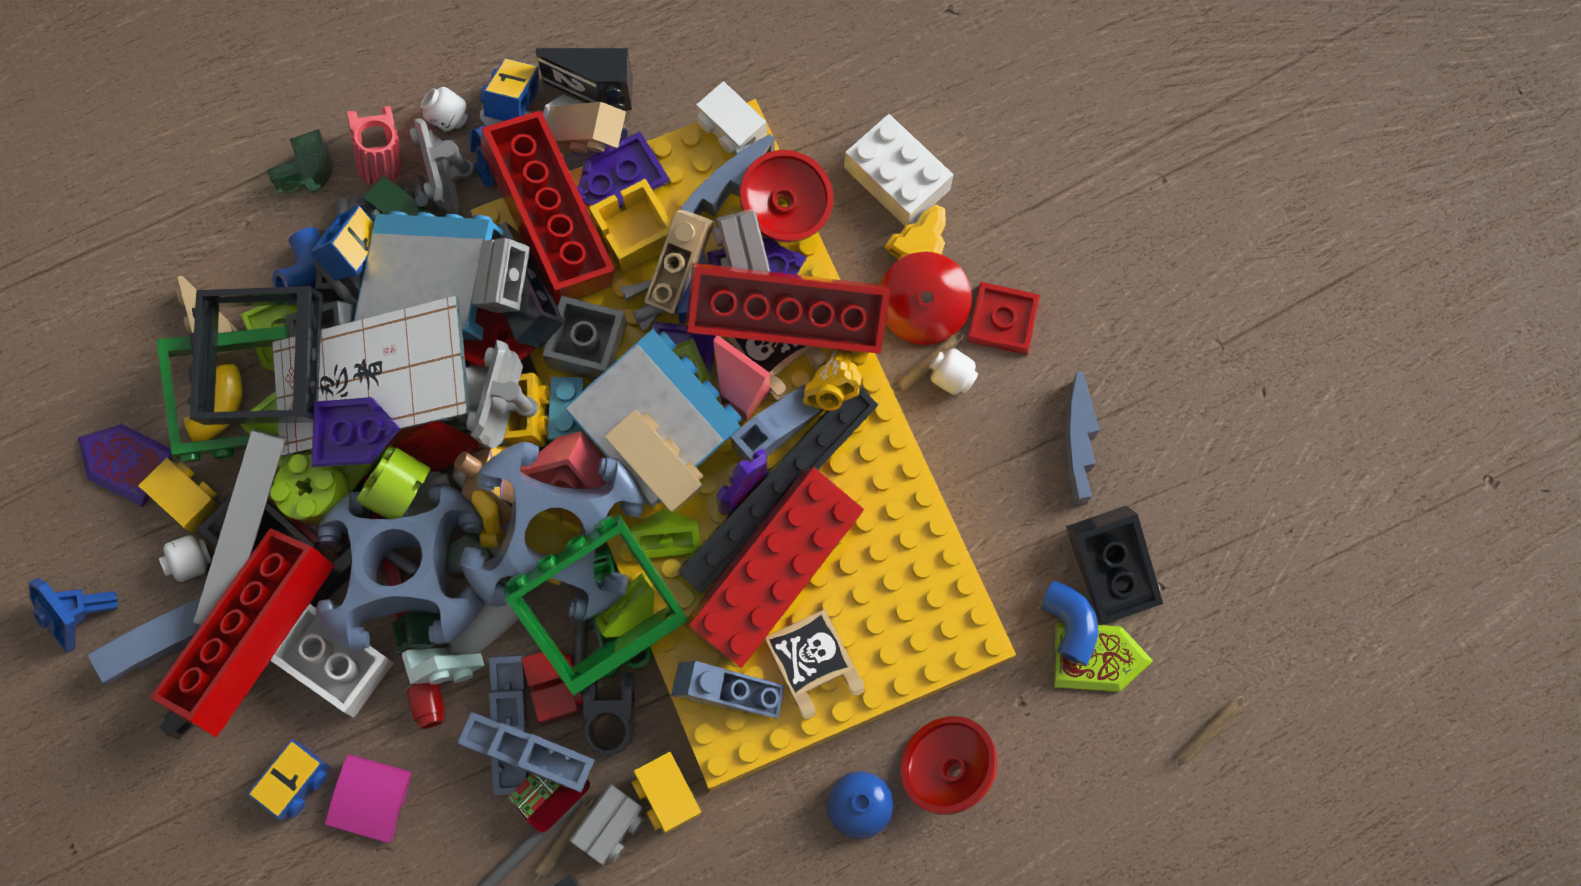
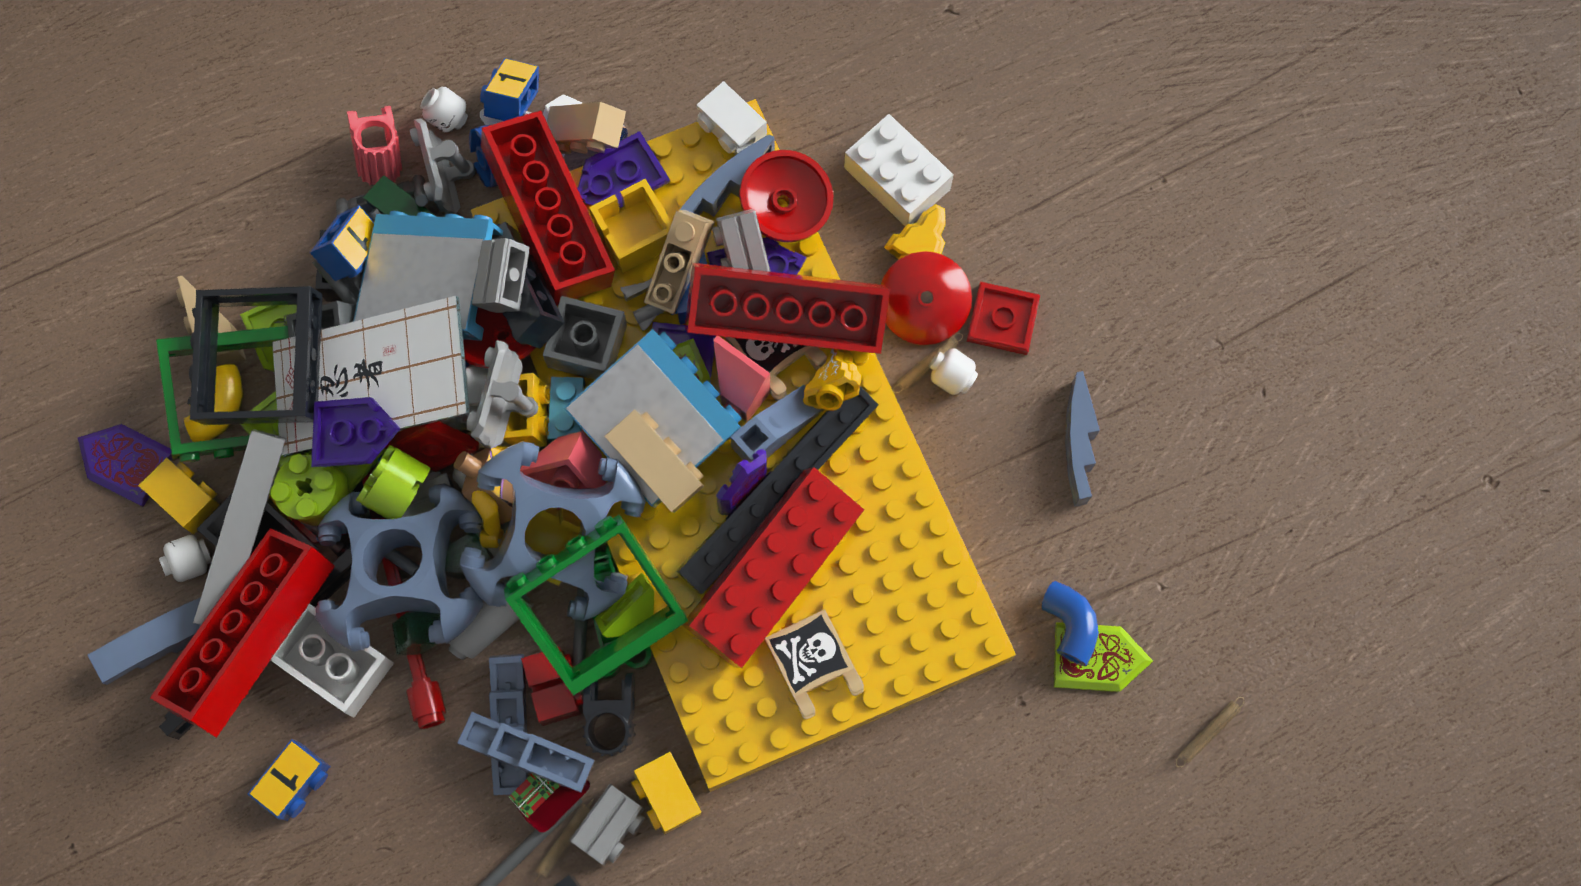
blue piece [28,578,118,653] -> none
clear green brick [267,129,333,193] -> none
blue cylinder [272,227,320,289] -> none
dark pink slope [325,754,412,843] -> none
light aqua bracket [402,648,485,684] -> none
black slope [536,48,633,111] -> none
lime slope [631,508,700,559] -> none
sand blue slope [671,661,785,719] -> none
blue cylinder [827,771,894,840] -> none
red dish [900,716,998,815] -> none
black slope [1066,506,1163,625] -> none

